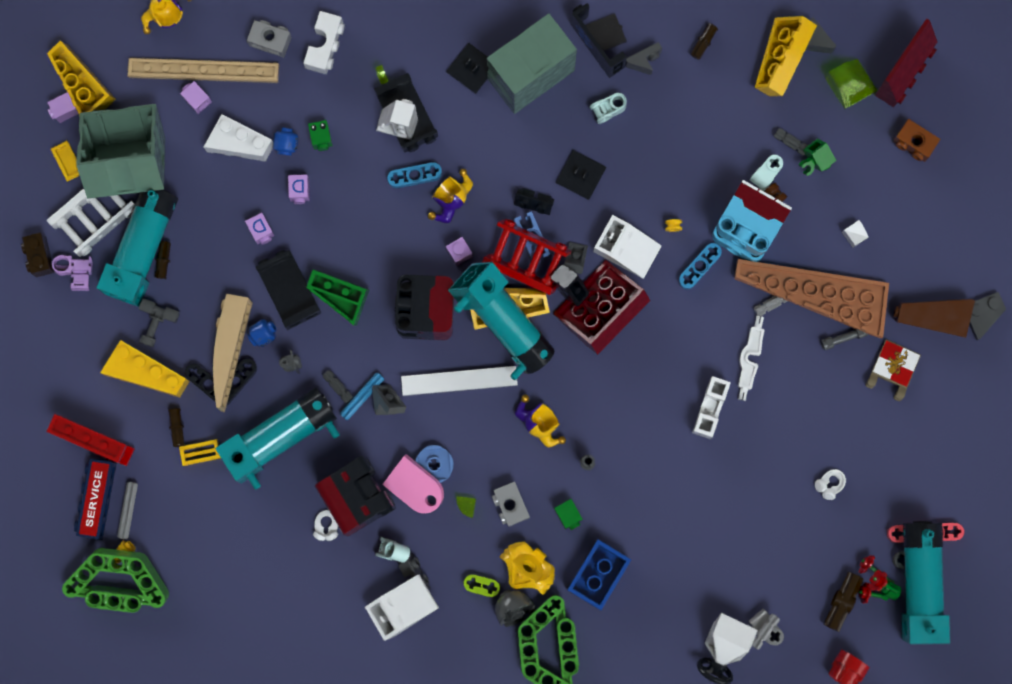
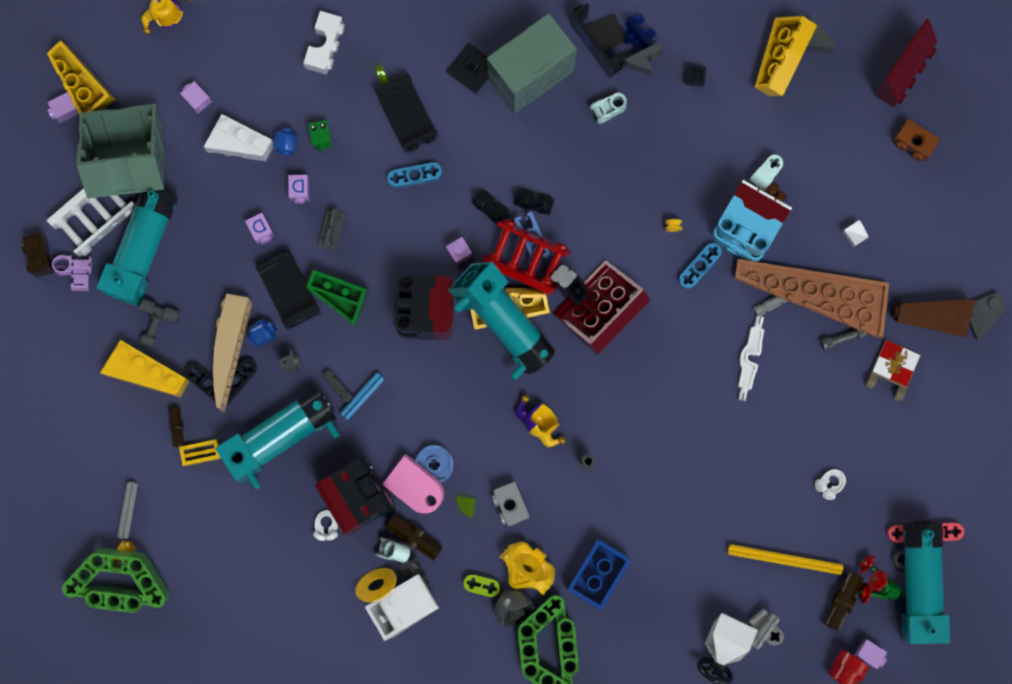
red fence [46,414,135,466] -> none
yellow tile [51,141,80,182] -> none
brick [74,459,117,540] -> none
tan tile [128,58,279,83] -> none
dark brown axle [154,241,171,279] -> none
light grey brick [247,20,292,58] -> none
dark grey slope [372,385,406,415] -> none
white wedge [376,99,418,140] -> none
white tile [401,366,518,396] -> none
piece [428,169,473,223] -> none
green brick [554,499,583,530] -> none
black piece [556,150,607,200] -> none
dark grey slope [564,242,588,274] -> none
white slope [593,215,661,279] -> none
dark brown axle [691,23,718,60] -> none
white arch [692,376,731,439] -> none
dark grey axle [774,128,808,156] -> none
green brick [799,138,837,176] -> none
clear neon green slope [825,59,877,109] -> none
none -> dark grey hinge [318,209,346,250]
none -> yellow gear [355,568,397,602]
none -> dark brown piece [385,514,443,561]
none -> black hinge [472,190,511,224]
none -> clear blue hips [624,14,657,49]
none -> black plate [685,65,706,87]
none -> yellow axle [728,544,843,575]
none -> lavender brick [854,639,887,669]

